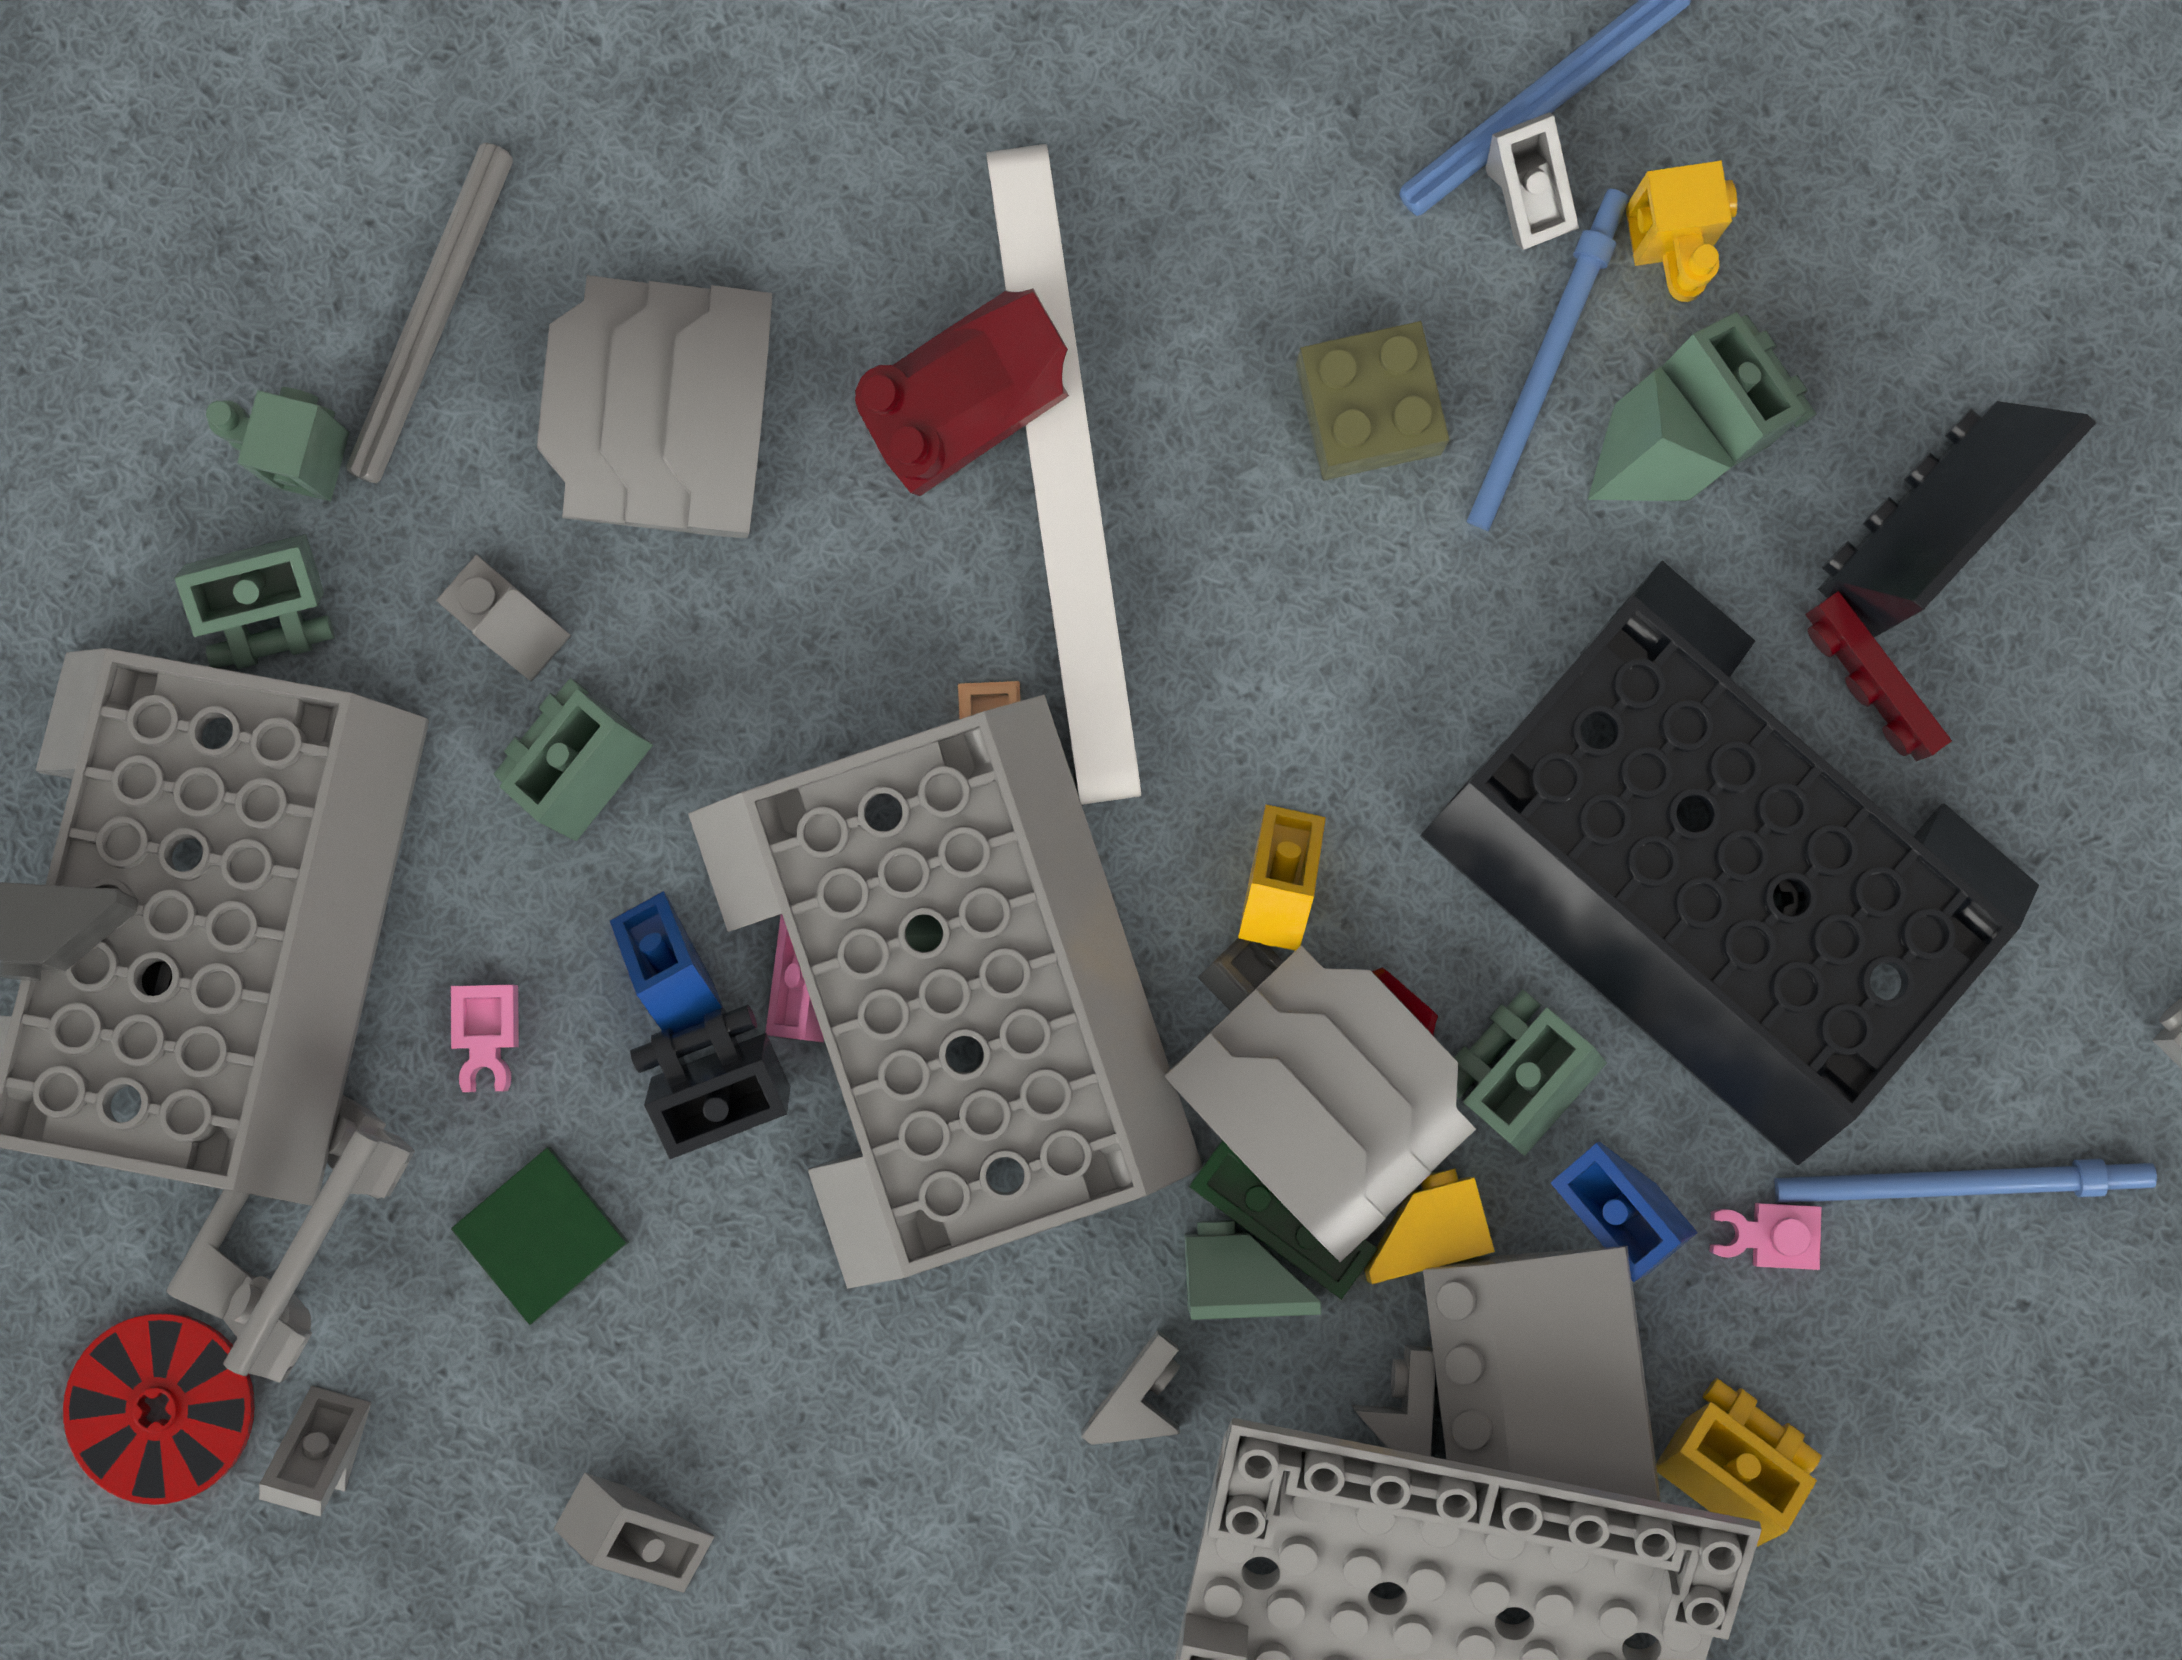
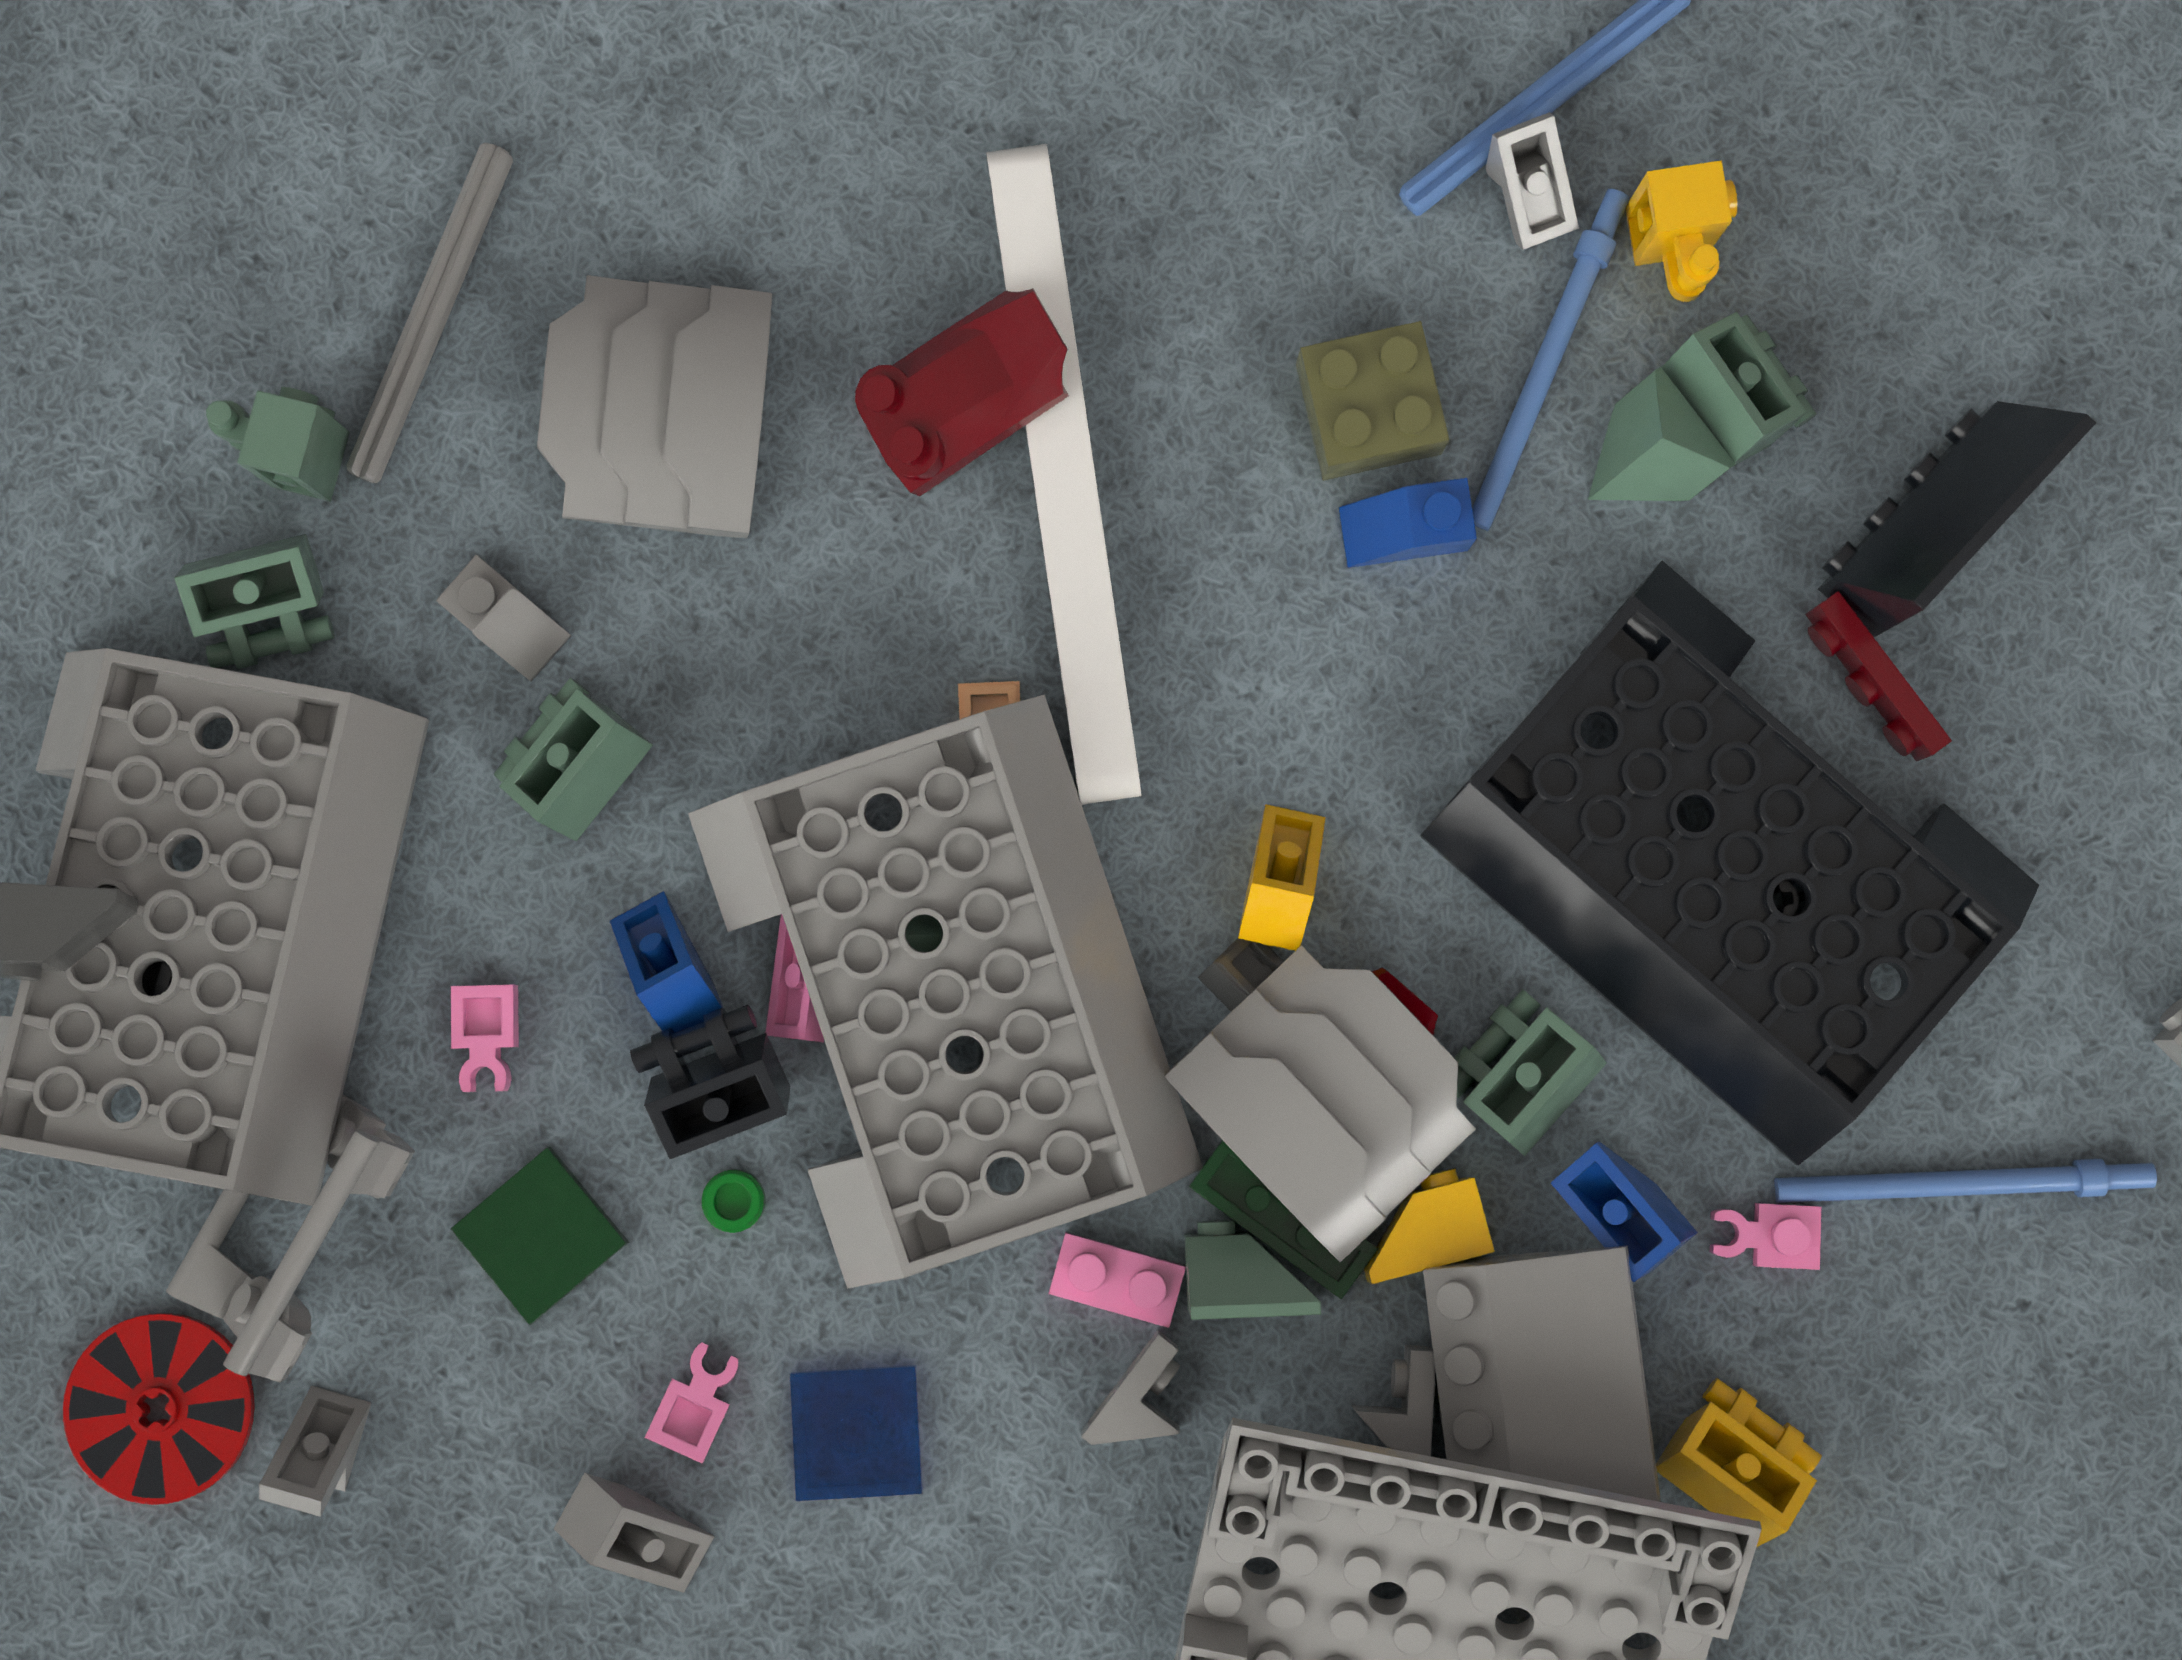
none -> bright pink plate [645,1342,738,1464]
none -> green tile [702,1169,766,1233]
none -> clear blue tile [790,1365,923,1501]
none -> bright pink plate [1049,1232,1186,1328]
none -> blue slope [1338,478,1477,568]

